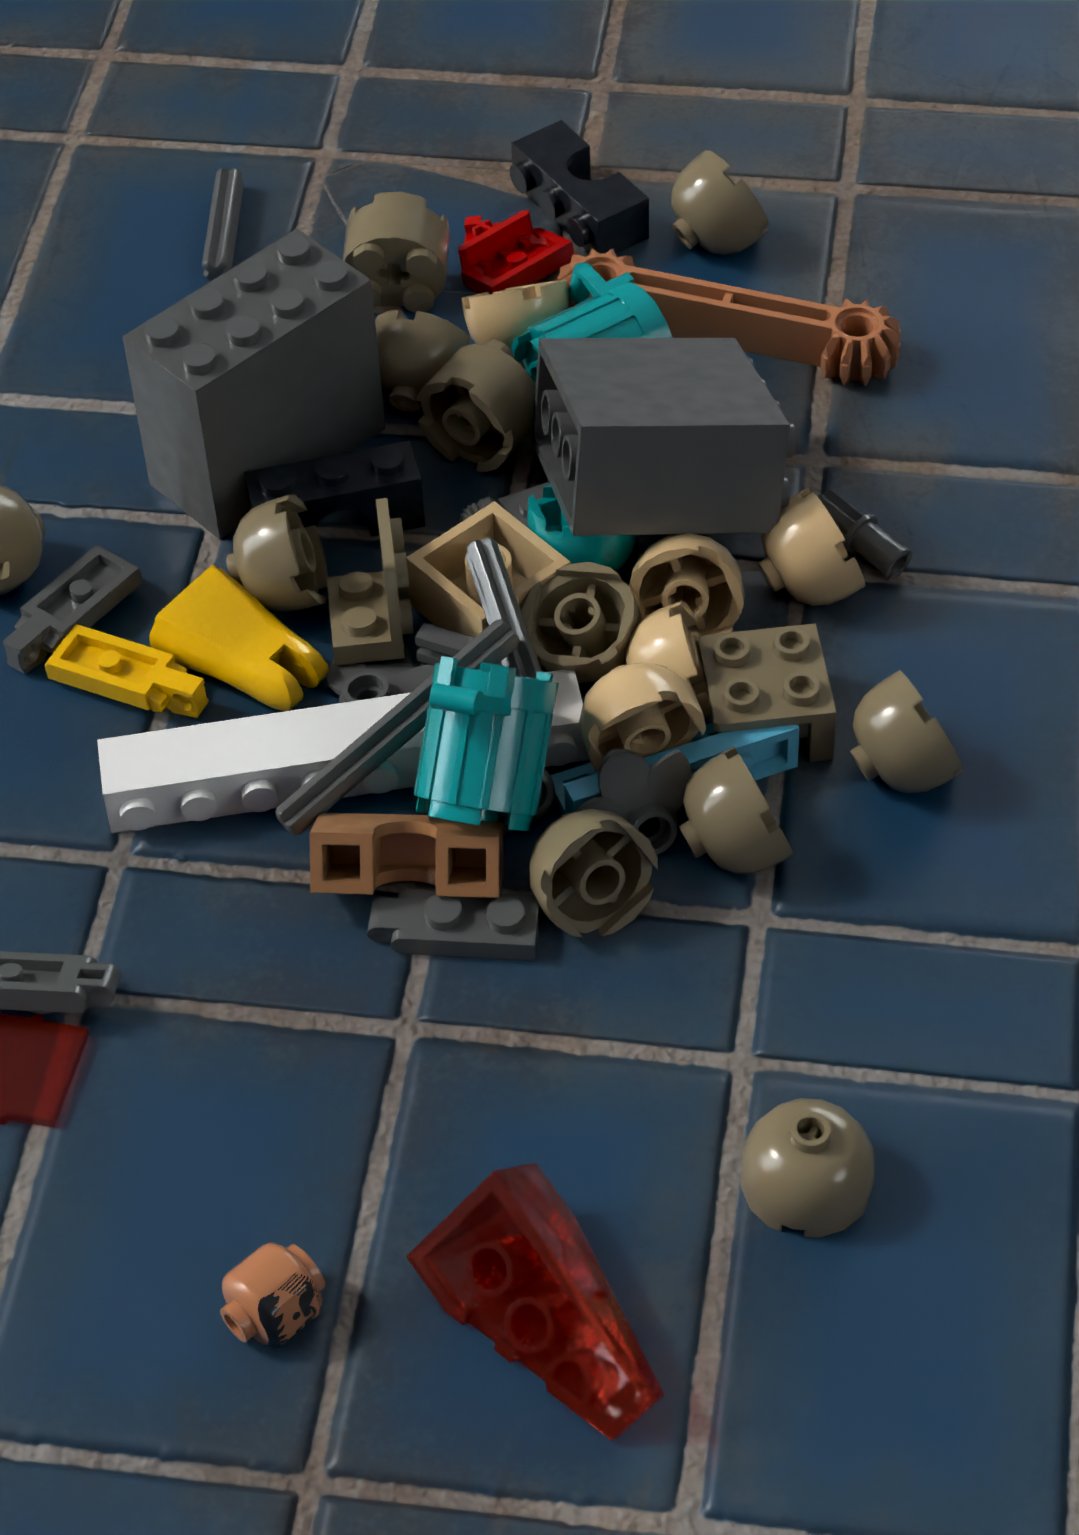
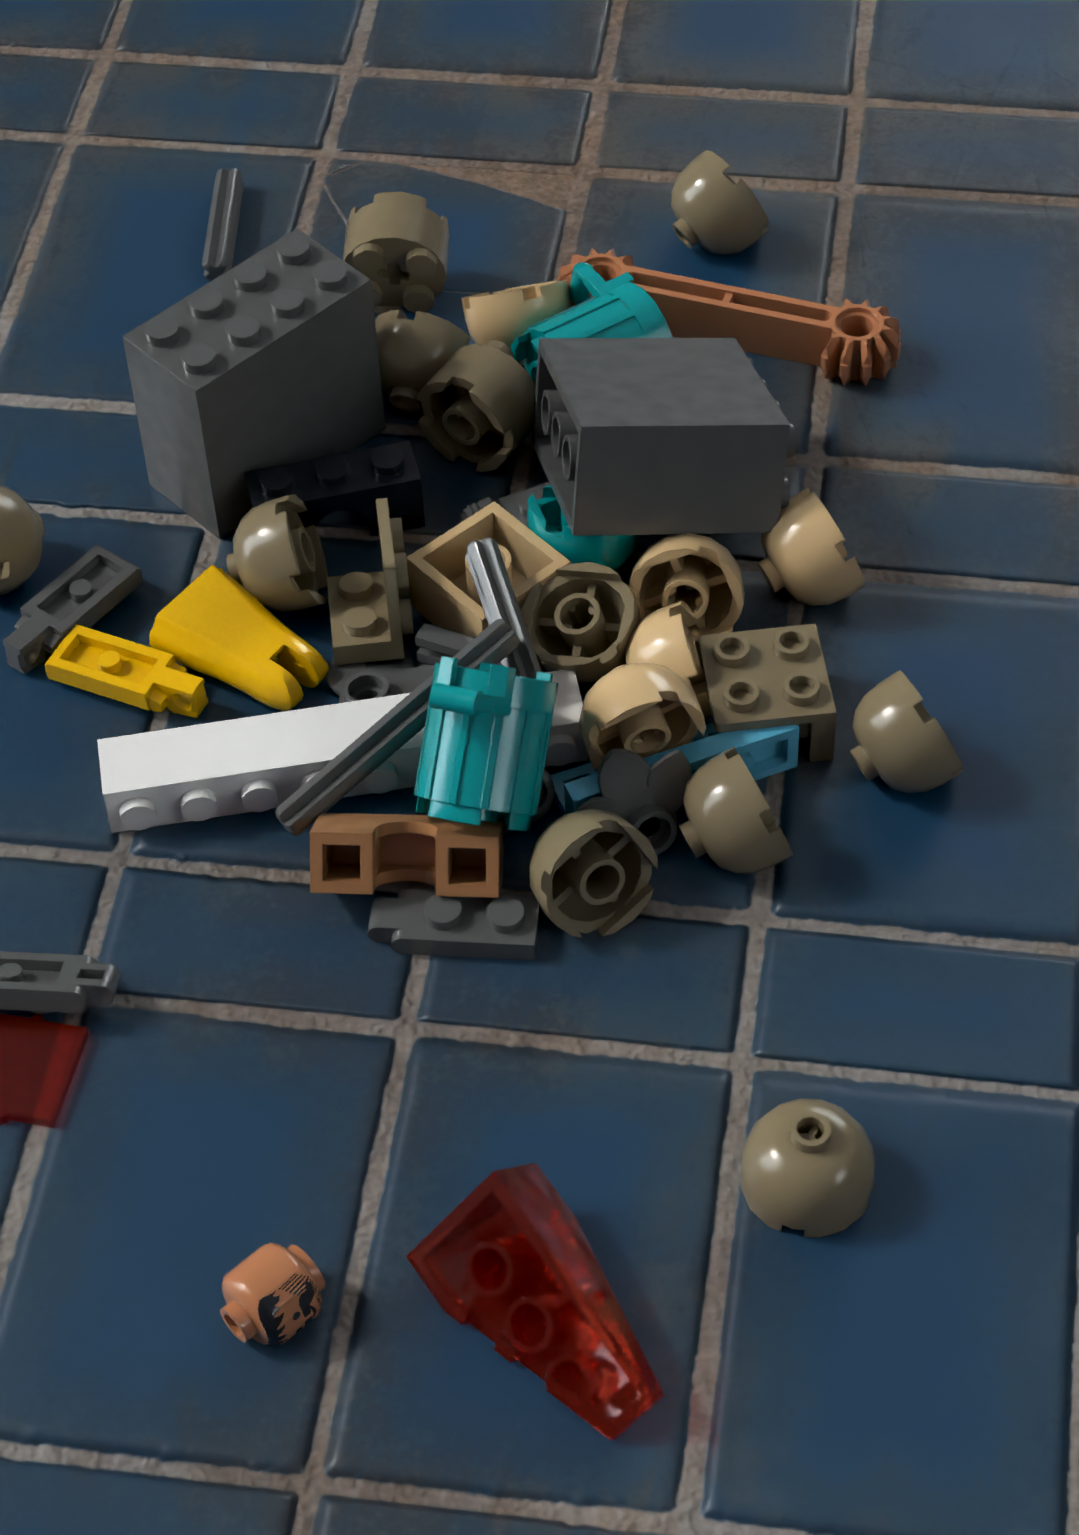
red slope [458,210,575,295] -> none
black arch [509,120,649,254] -> none
dark grey axle [818,490,912,580] -> none

